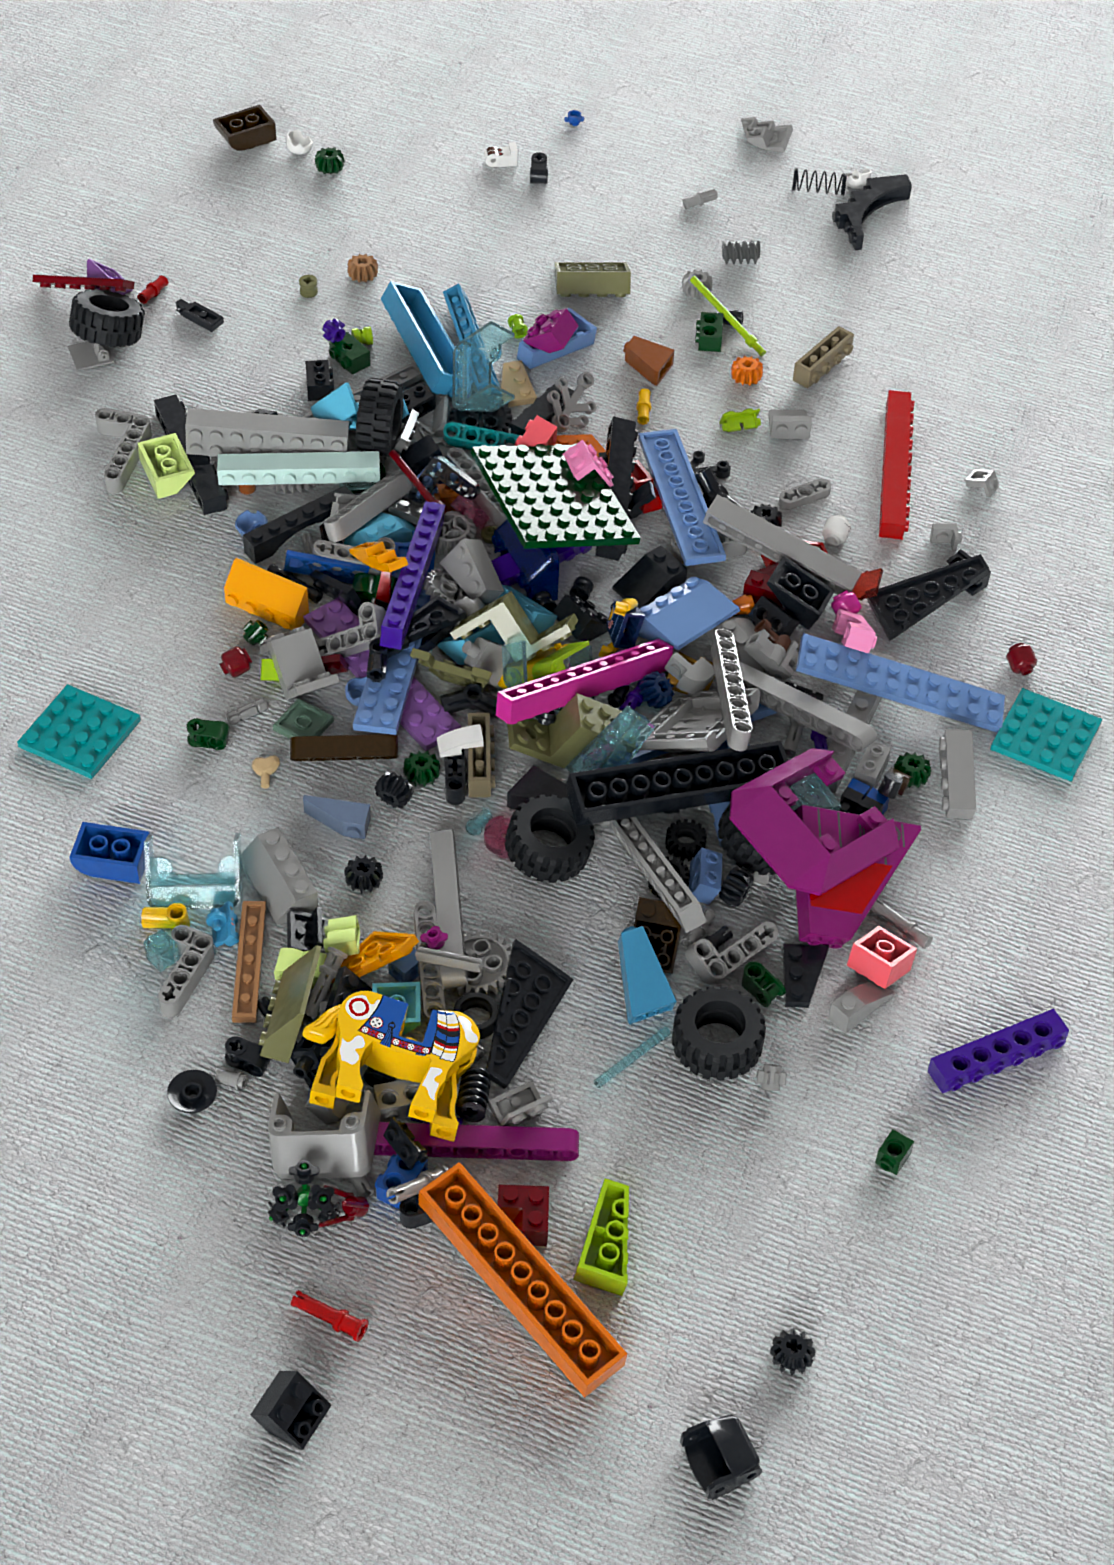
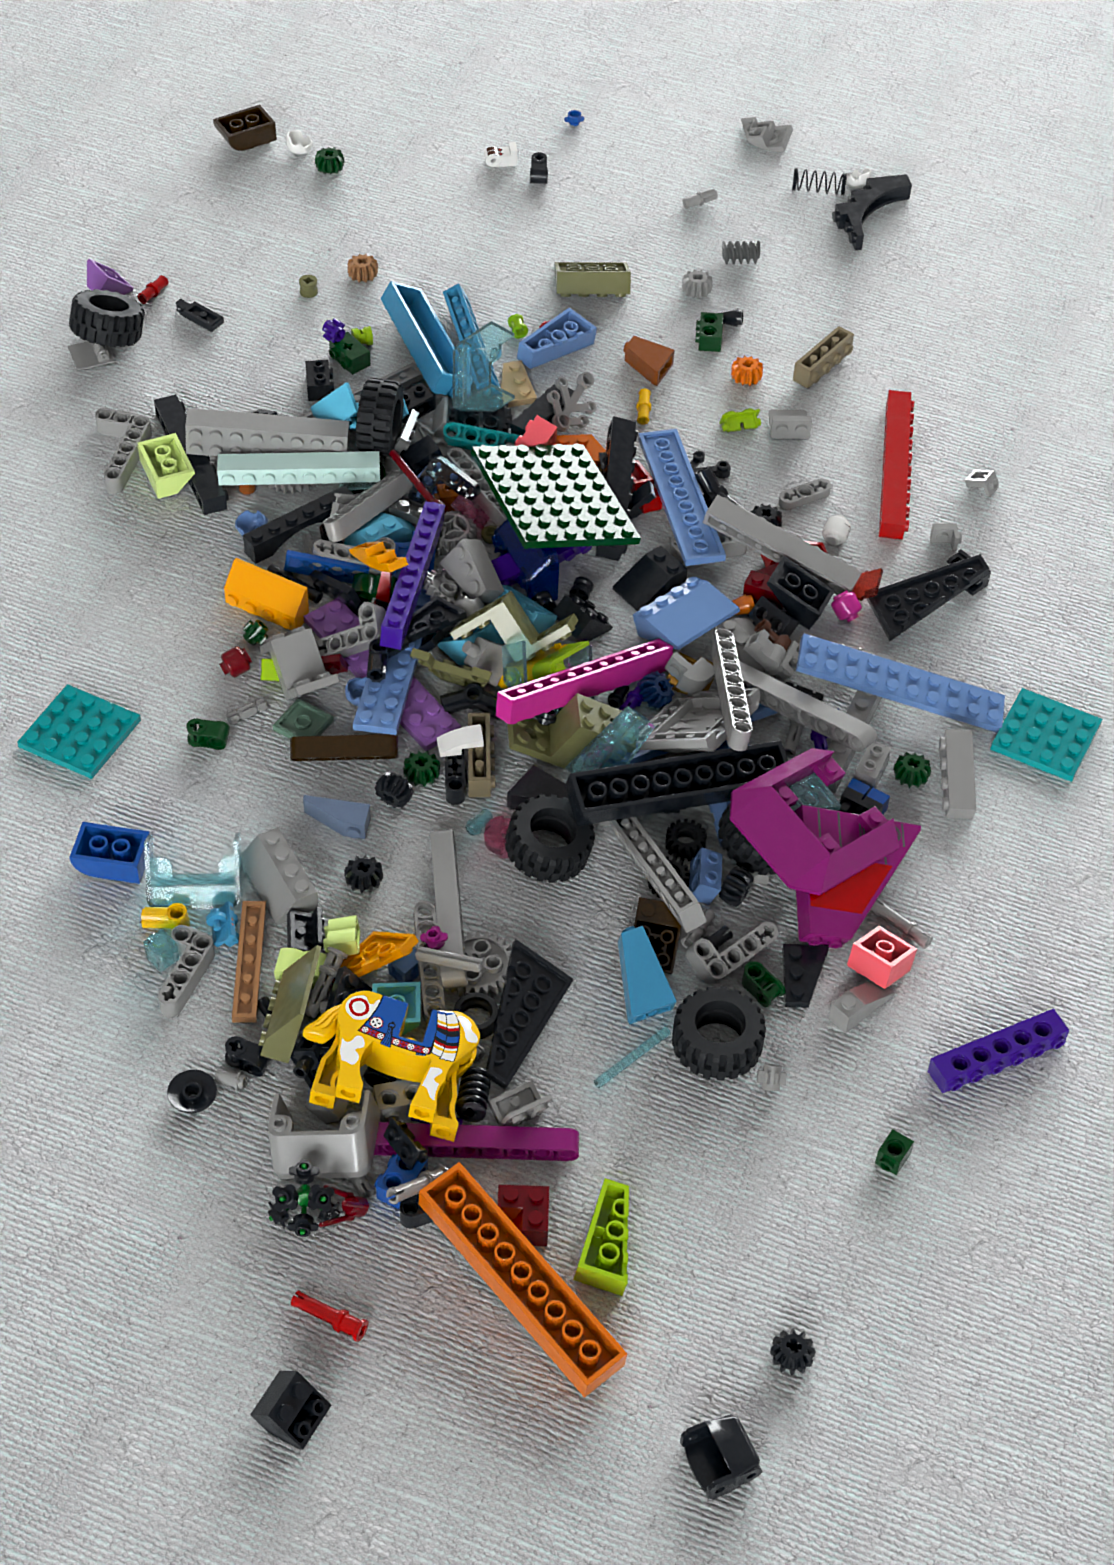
dark red plate [32,275,135,292] -> none
tan rock [252,755,280,789] -> none
magenta slope [523,308,579,353] -> none
bright pink bracket [563,440,614,488] -> none
dark blue torso [598,598,645,657] -> none
lime bar [690,276,766,356] -> none
bright pink arch [832,609,877,654] -> none
black leg [878,767,911,799] -> none
dark red head [1006,643,1038,676] -> none

